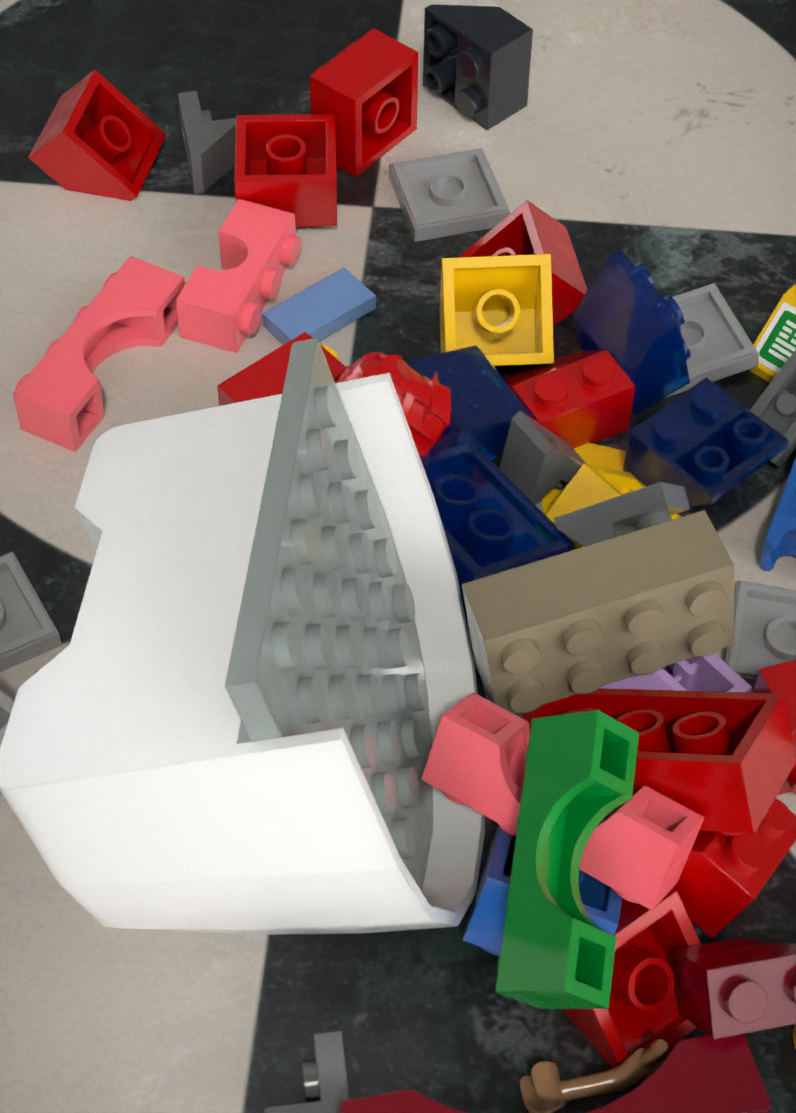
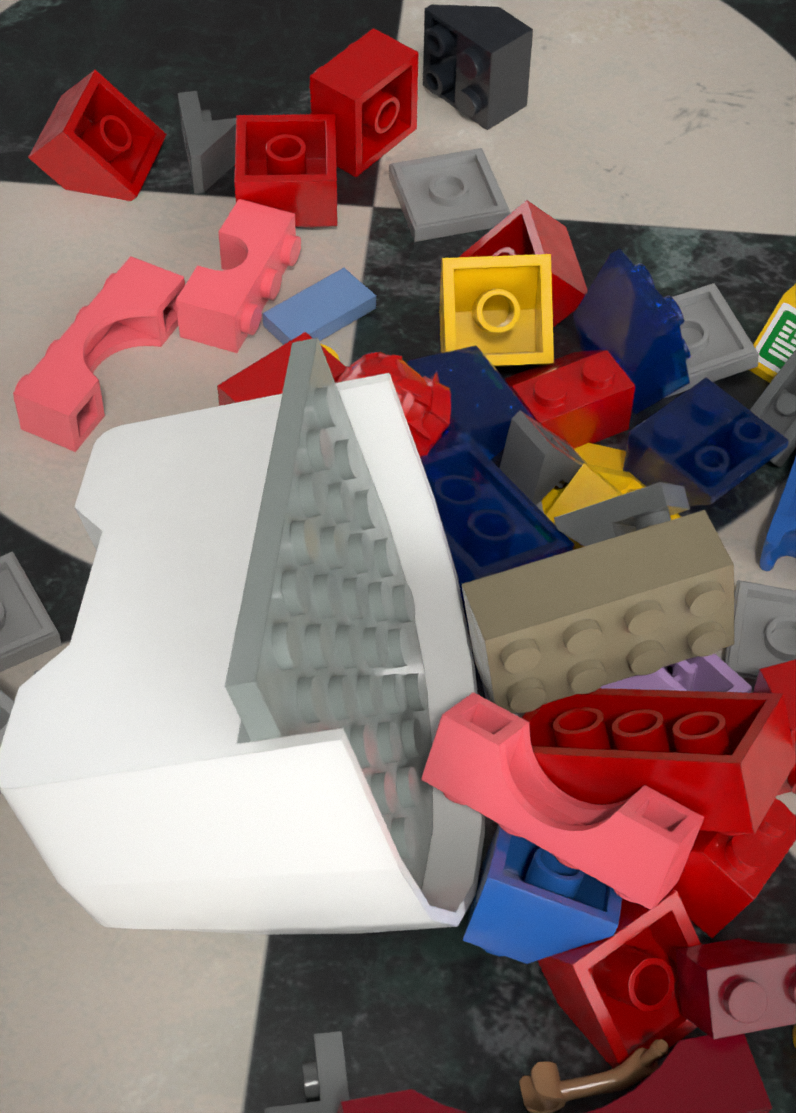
green arch [495,710,639,1009] -> none

